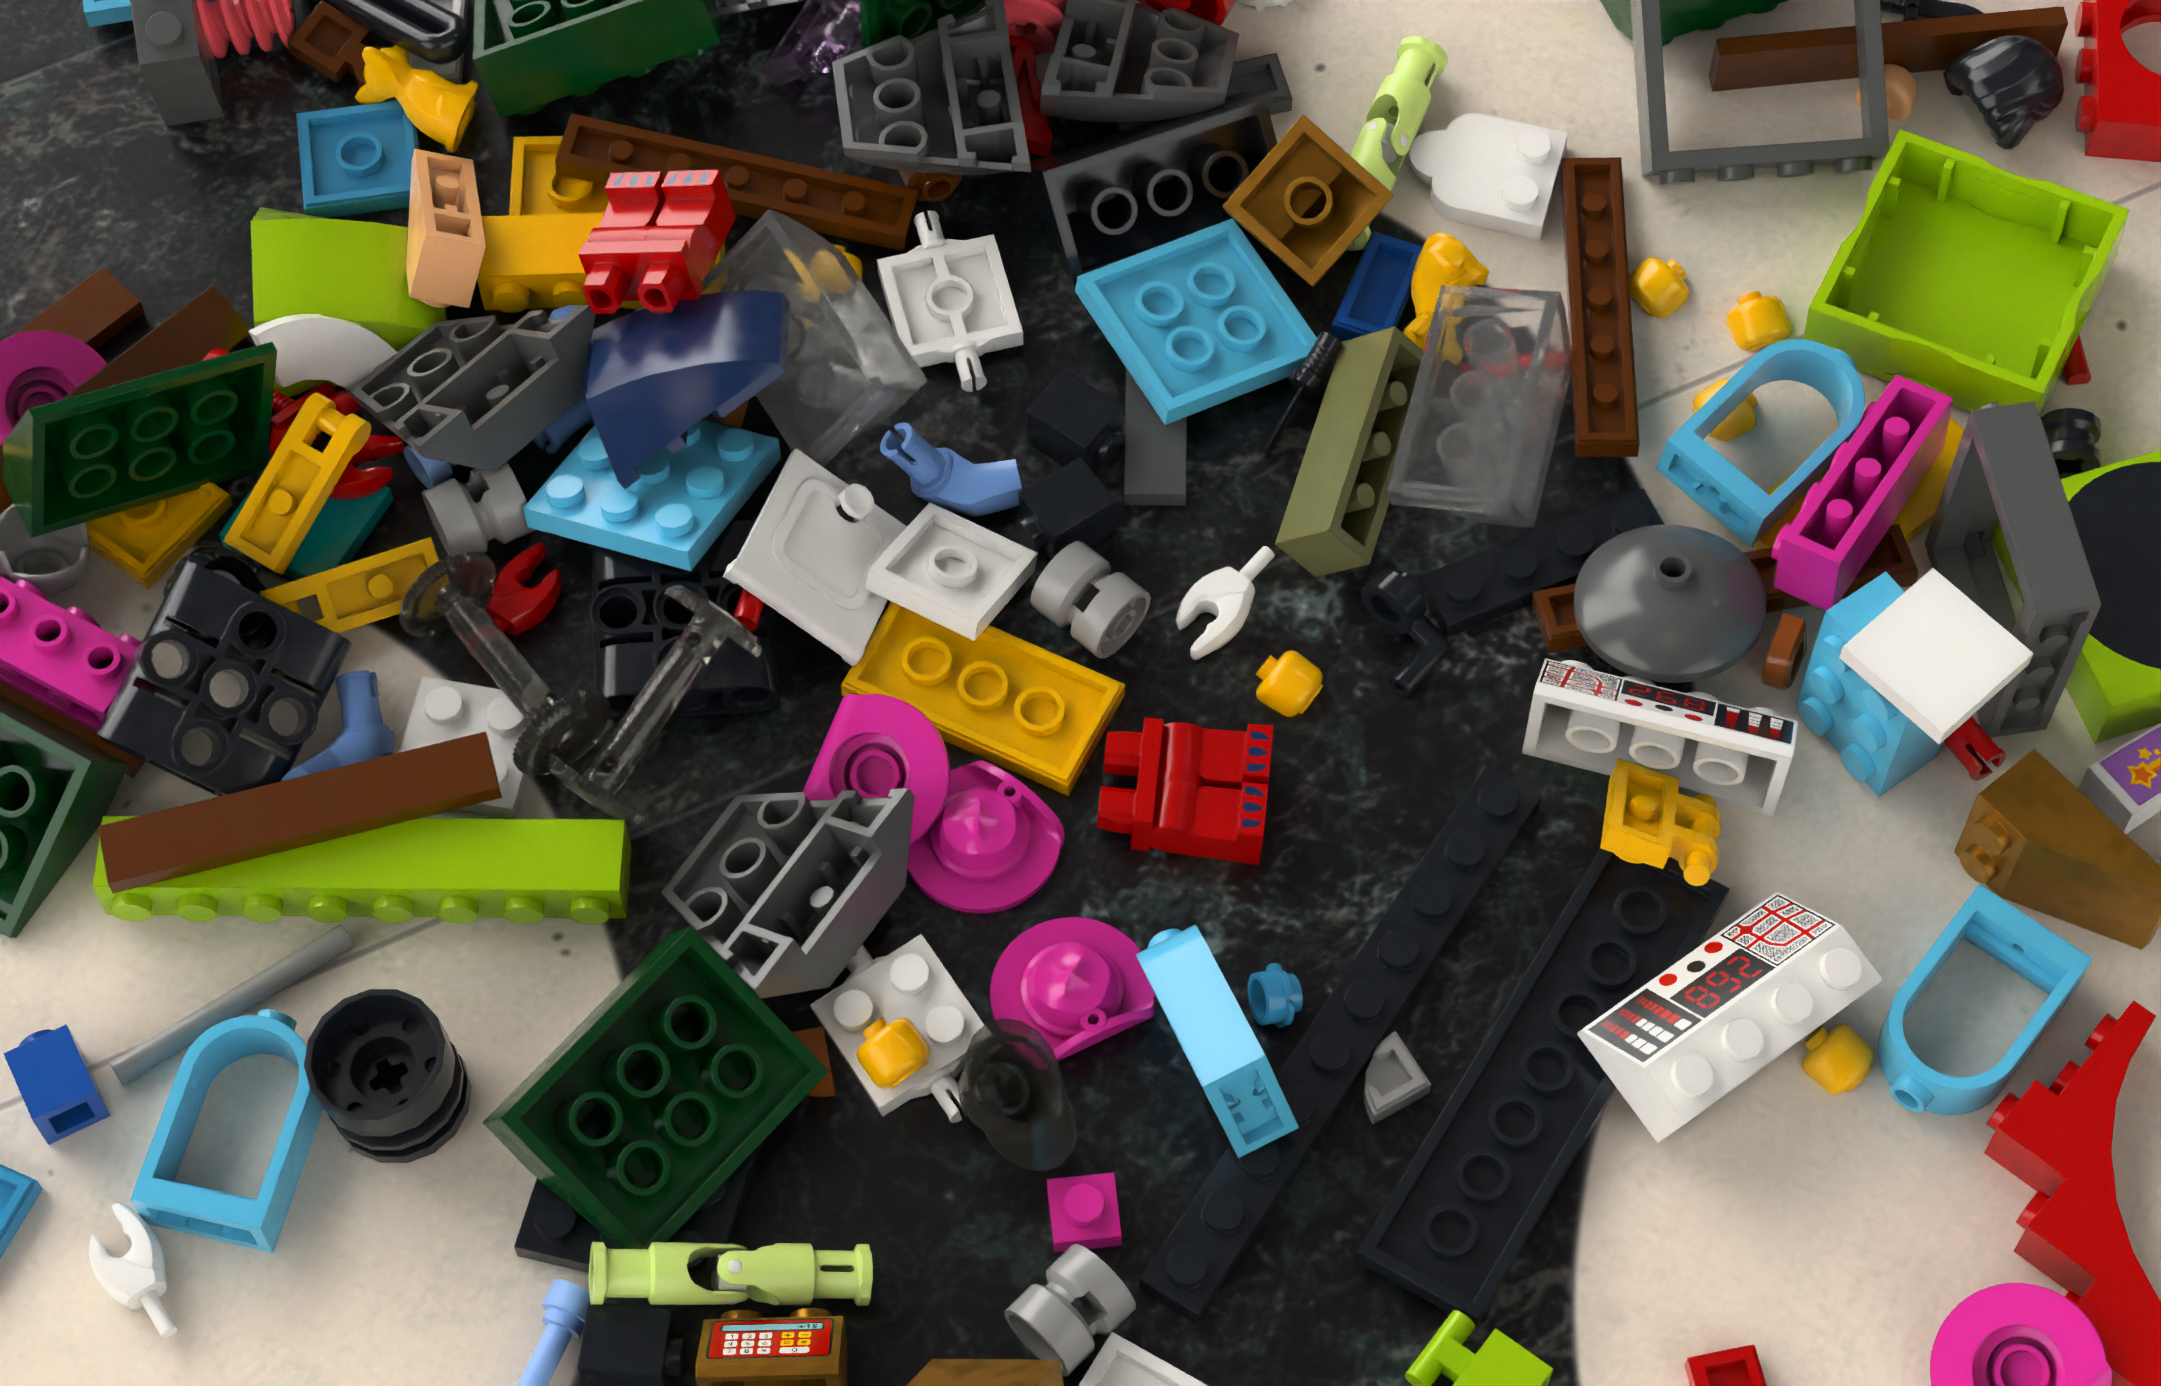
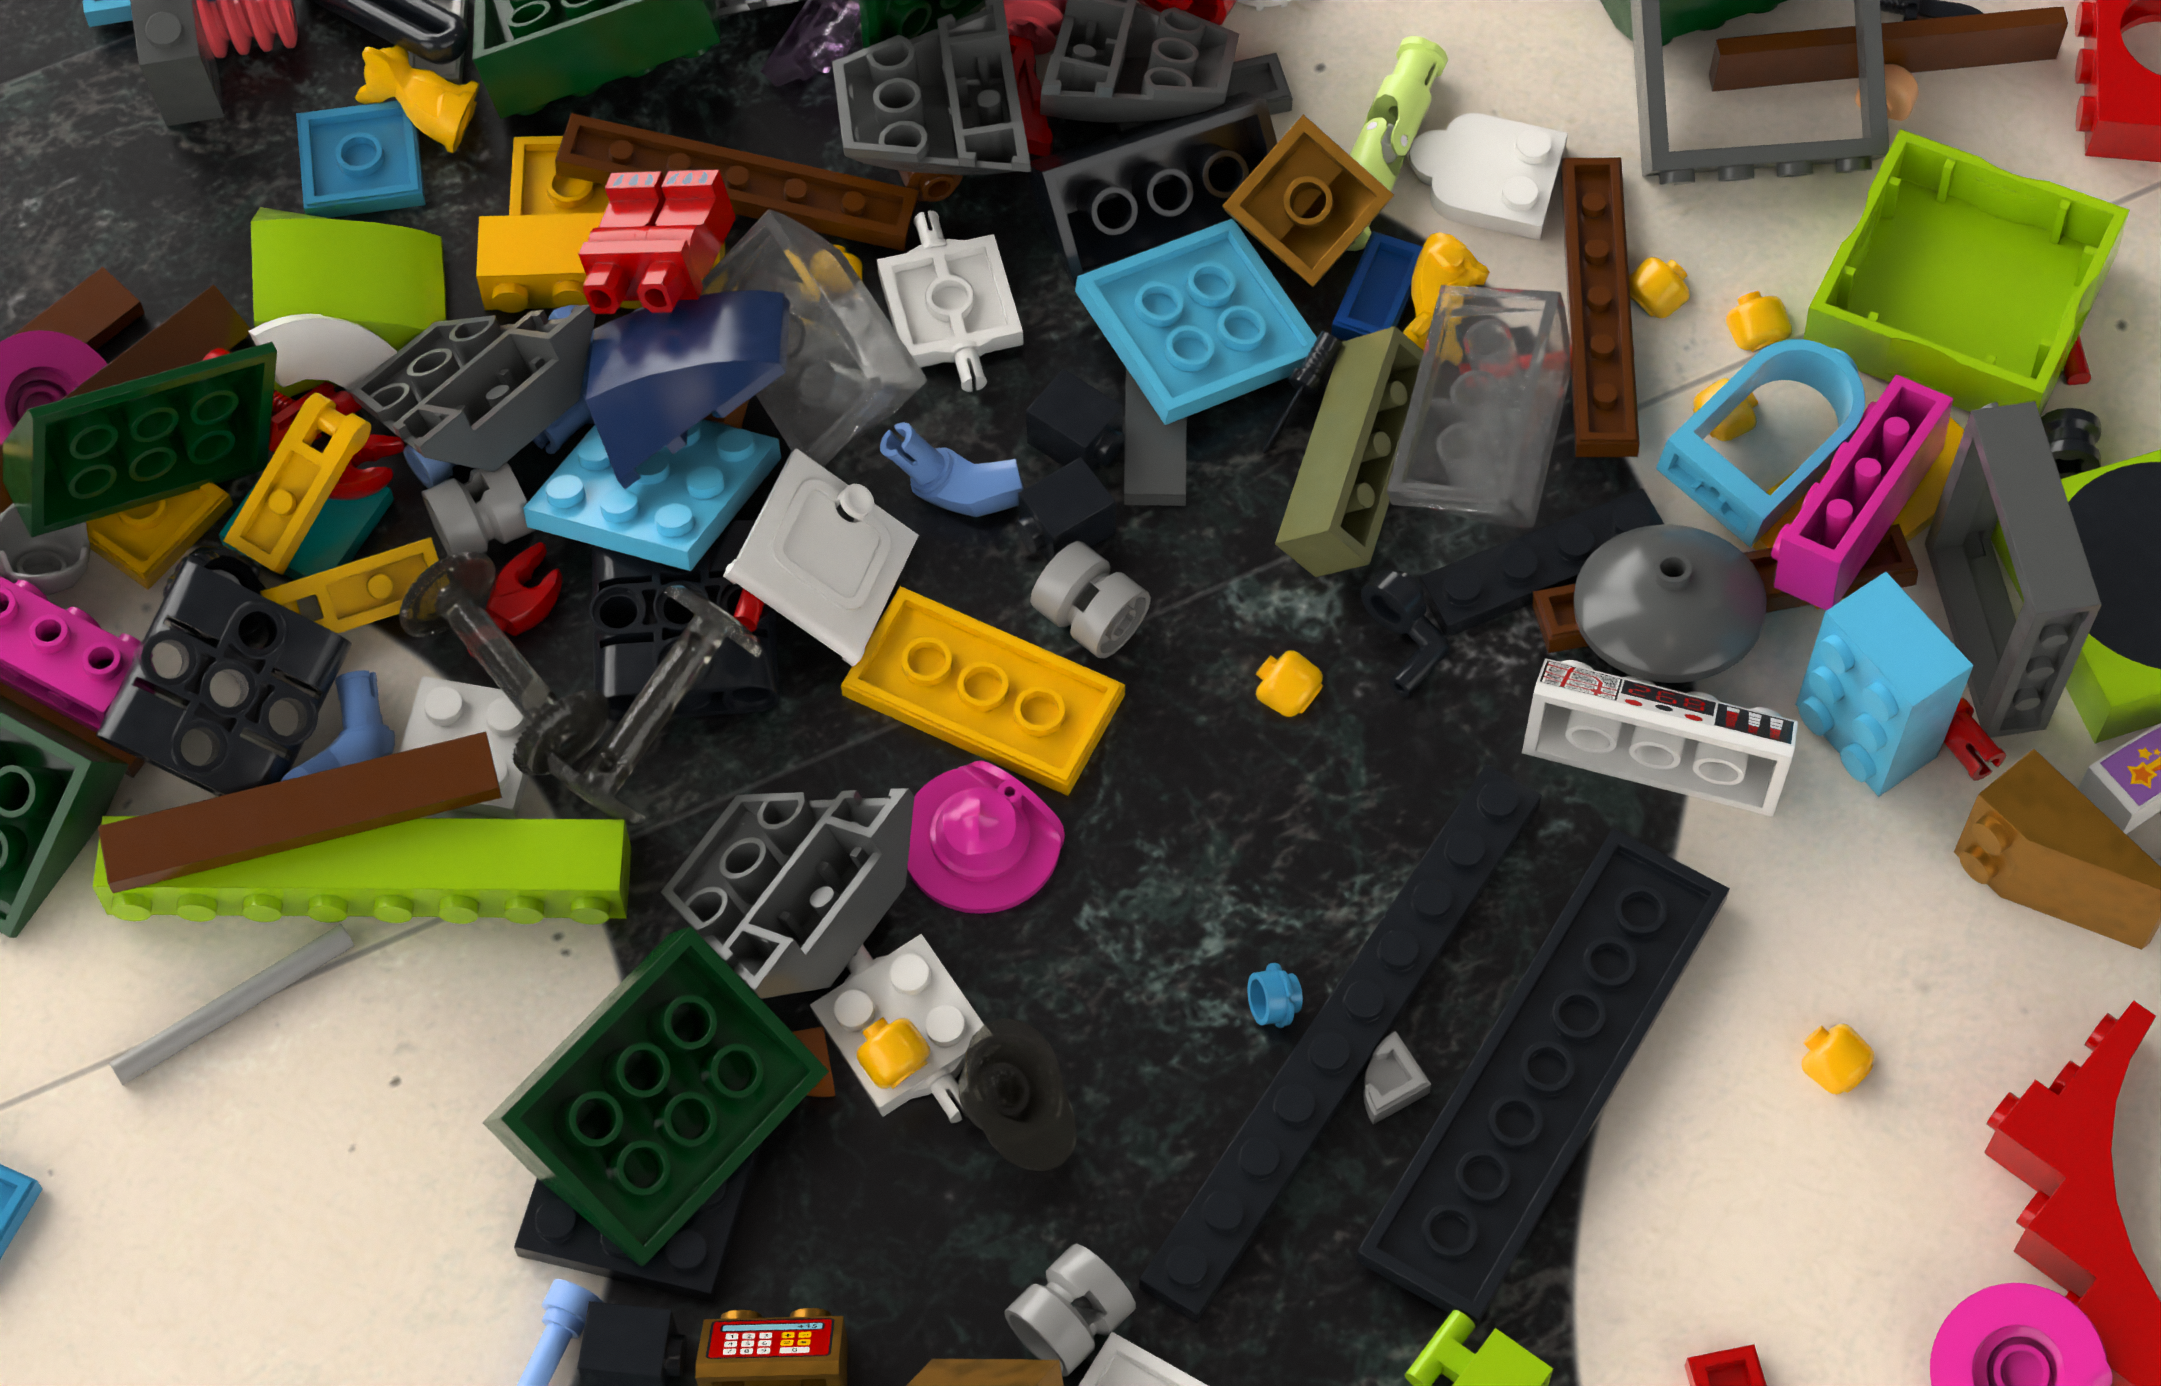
blue brick [3,1024,111,1145] -> none
white hand [89,1202,177,1339] -> none
medium azure window [130,1009,323,1253] -> none
reddish brown plate [288,0,385,88] -> none
black wheel [304,989,472,1163] -> none
light nougat slope [406,149,486,308] -> none
yellowish green piece [589,1242,873,1306] -> none
dark pink hat [802,694,950,845] -> none
white plate [865,502,1038,641] -> none
dark pink hat [990,917,1156,1068] -> none
dark pink plate [1047,1172,1122,1253] -> none
red hips [1097,717,1274,865] -> none
medium azure window [1136,924,1299,1158] -> none
white hand [1176,546,1275,660] -> none
white slope [1577,892,1883,1143] -> none
yellow plate [1600,758,1722,886] -> none
dark orange tile [1762,612,1807,690] -> none
white tile [1839,568,2034,745] -> none
medium azure window [1878,884,2093,1115] -> none
black hair [1943,34,2064,150] -> none

